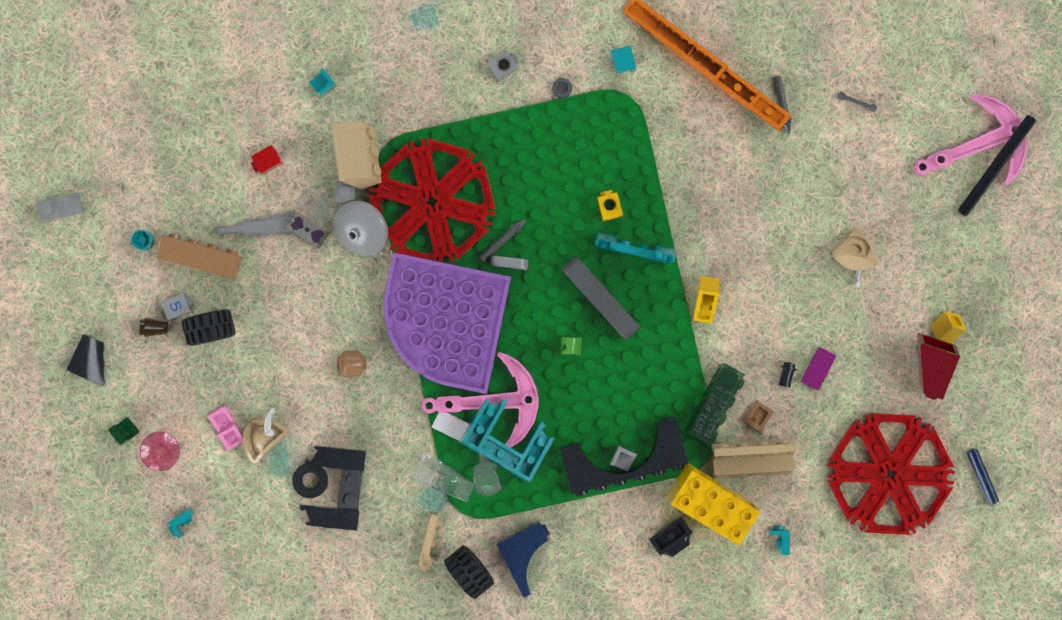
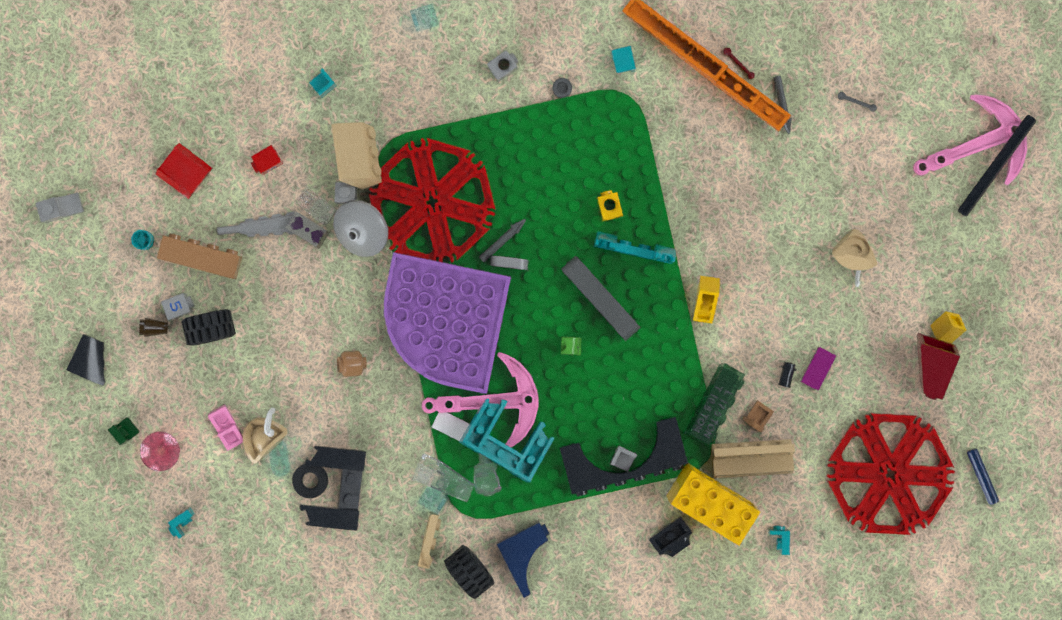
none -> red slope [155,143,213,199]
none -> dark red hinge [724,48,755,79]

